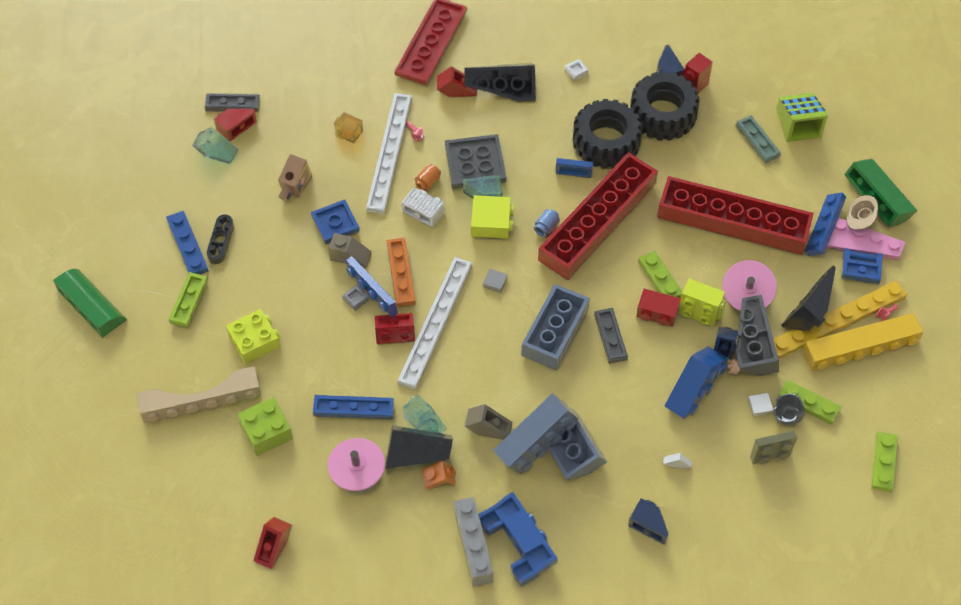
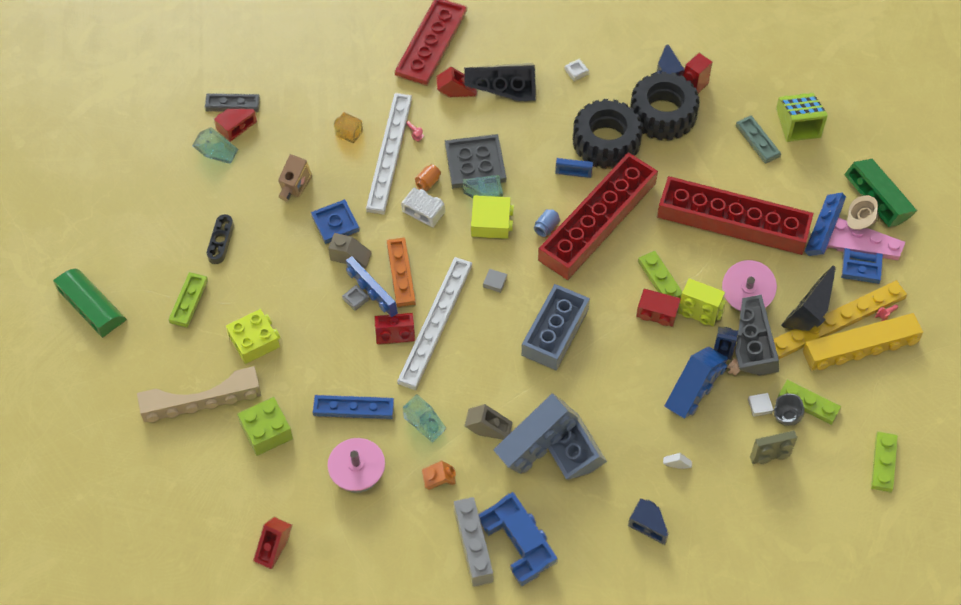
blue plate [166,210,209,275] -> none
black wedge [385,425,453,469] -> none
dark grey tile [594,308,628,363] -> none

